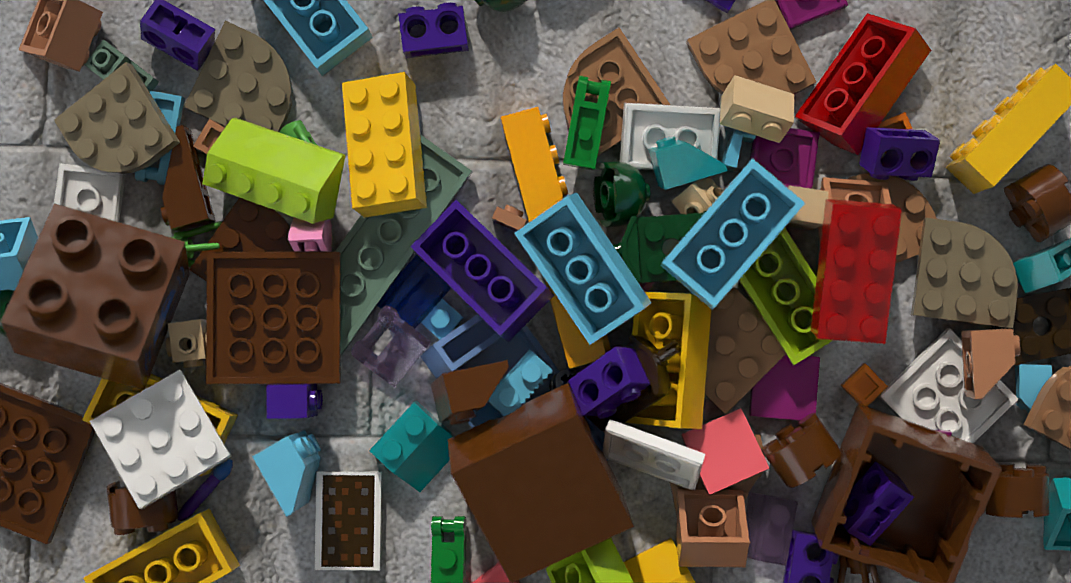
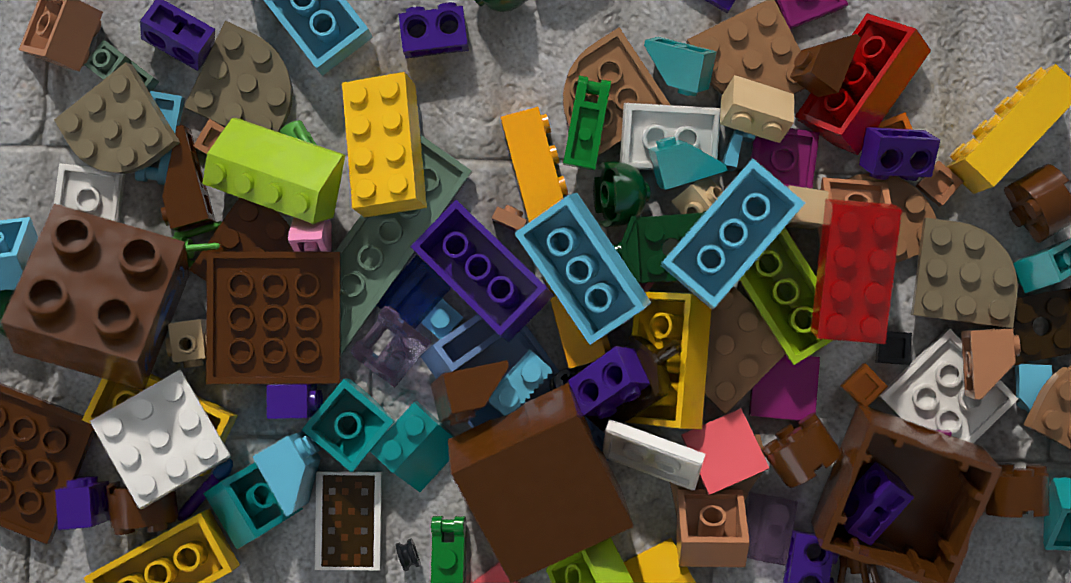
none -> dark purple brick [55,476,110,530]
none -> teal slope [203,462,303,549]
none -> teal slope [301,379,395,473]
none -> black bush [395,538,421,571]
none -> teal slope [644,37,717,96]
none -> reddish brown slope [790,34,861,97]
none -> black tile [875,331,912,365]
none -> nougat tile [915,161,964,207]

